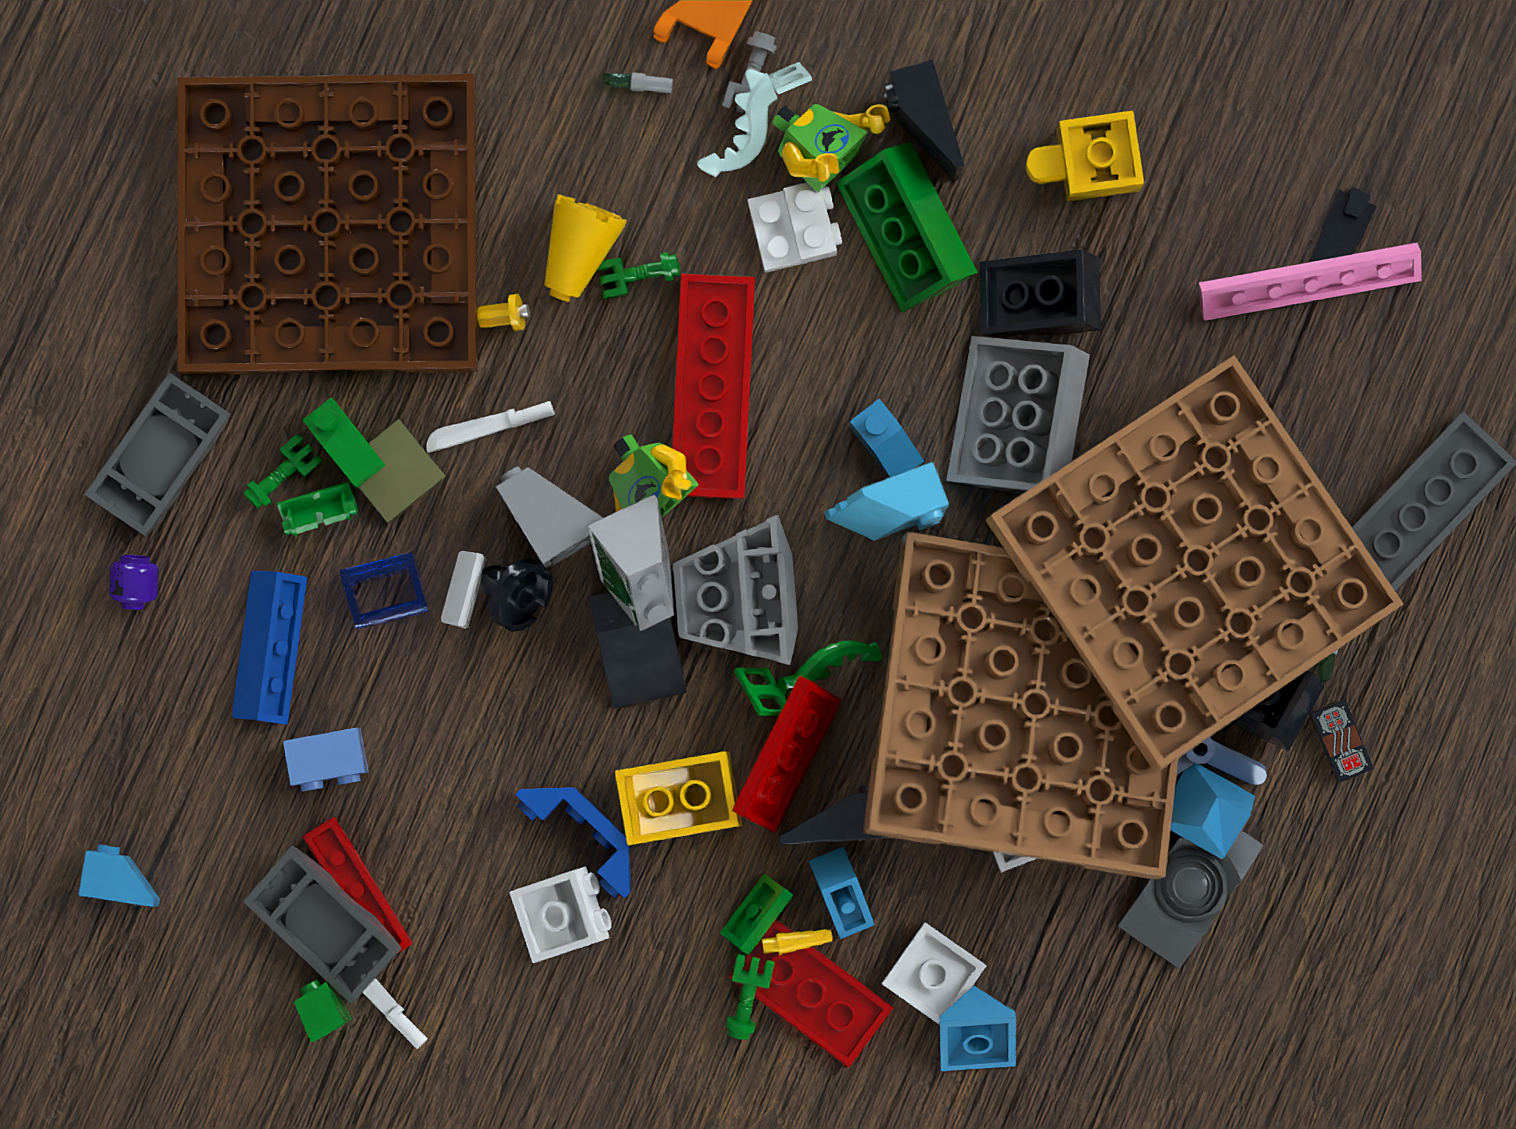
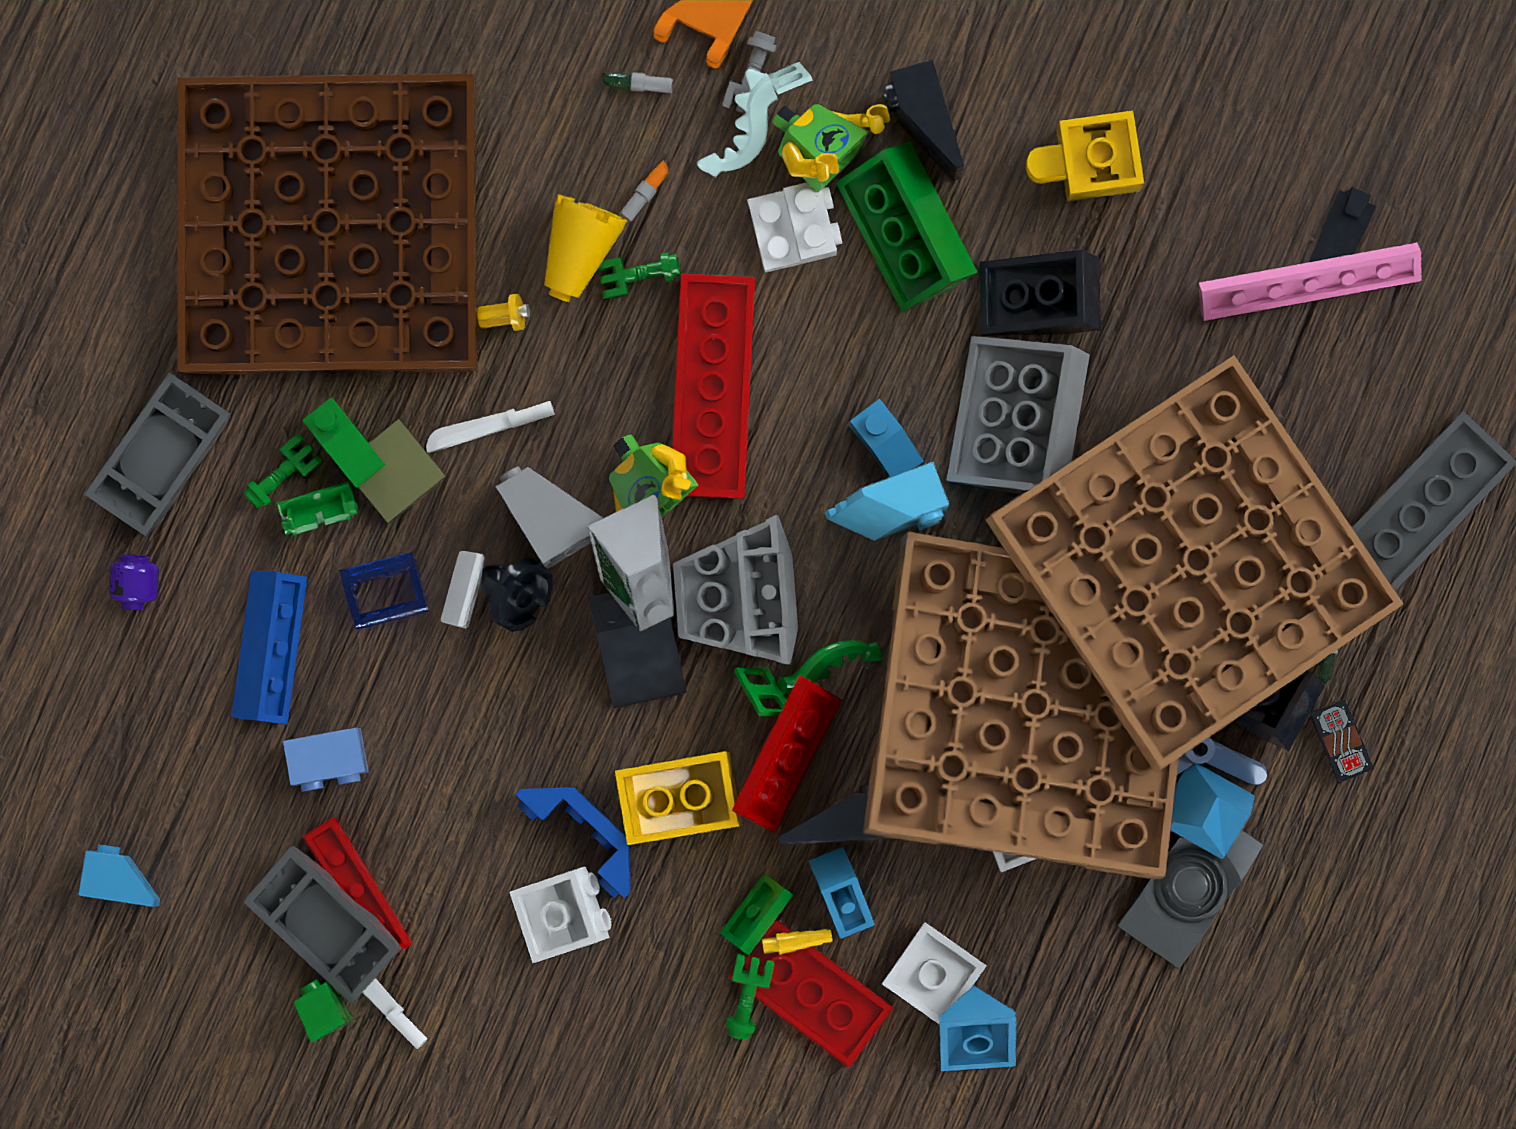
none -> light grey piece [619,160,668,222]

